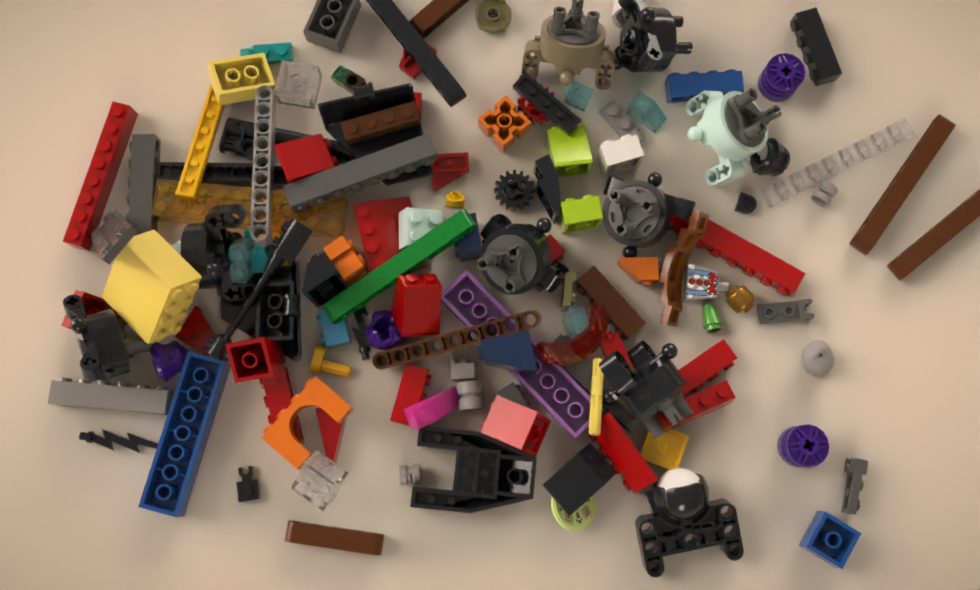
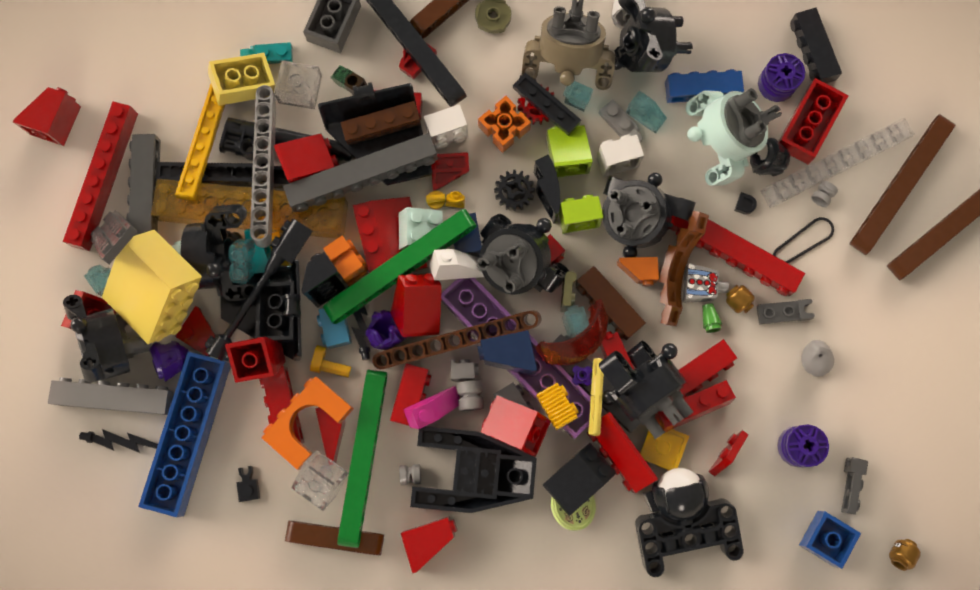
none -> red slope [13,87,81,146]
none -> clear light blue brick [84,264,111,296]
none -> green beam [337,369,387,548]
none -> red slope [401,516,458,574]
none -> white brick [424,104,468,149]
none -> yellow plate [426,191,445,209]
none -> white slope [429,249,484,280]
none -> yellow brick [536,383,579,430]
none -> dark purple plate [572,366,592,386]
none -> red wing [708,430,749,477]
none -> black piece [773,217,834,263]
none -> red brick [778,78,849,165]
none -> pearl gold head [889,539,921,571]

